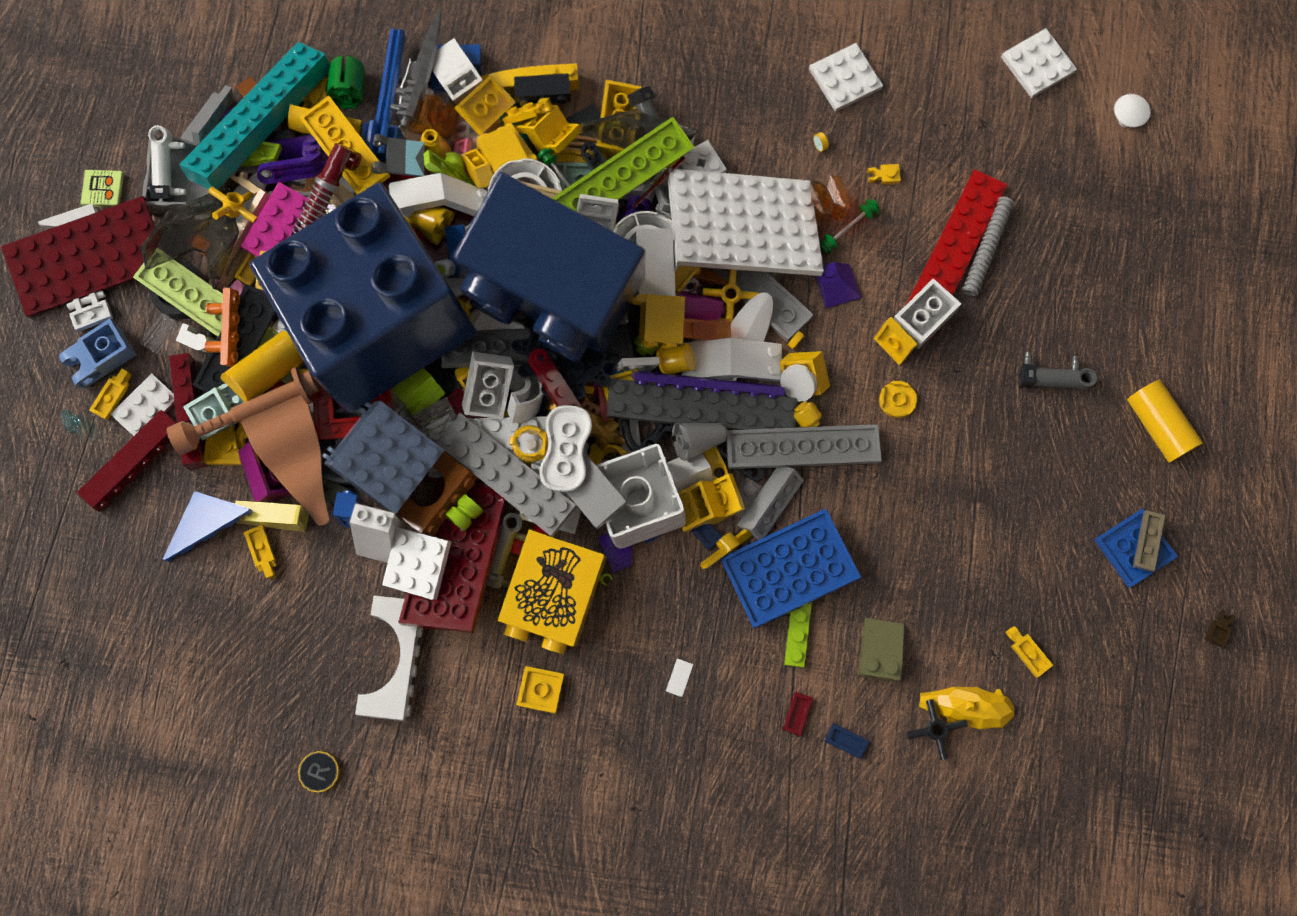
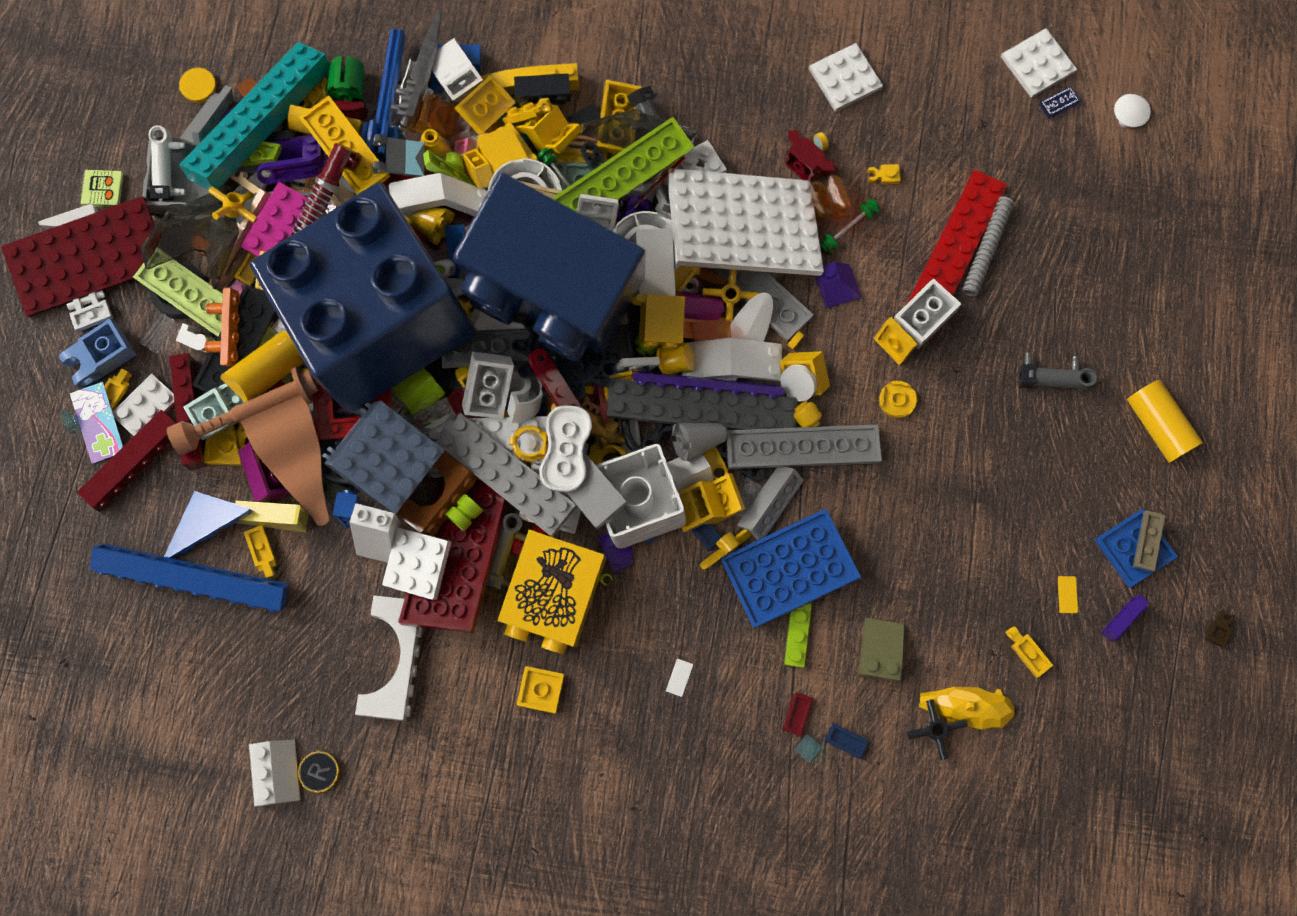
none -> sticker [70,382,123,463]
none -> blue brick [90,543,290,612]
none -> yellow tile [179,68,217,103]
none -> white slope [249,740,301,807]
none -> dark red slope [333,100,368,121]
none -> dark red slope [785,130,839,184]
none -> clear light blue plate [794,734,823,763]
none -> clear blue tile [1039,86,1080,119]
none -> yellow sticker [1058,576,1078,613]
none -> dark purple piece [1101,594,1149,641]

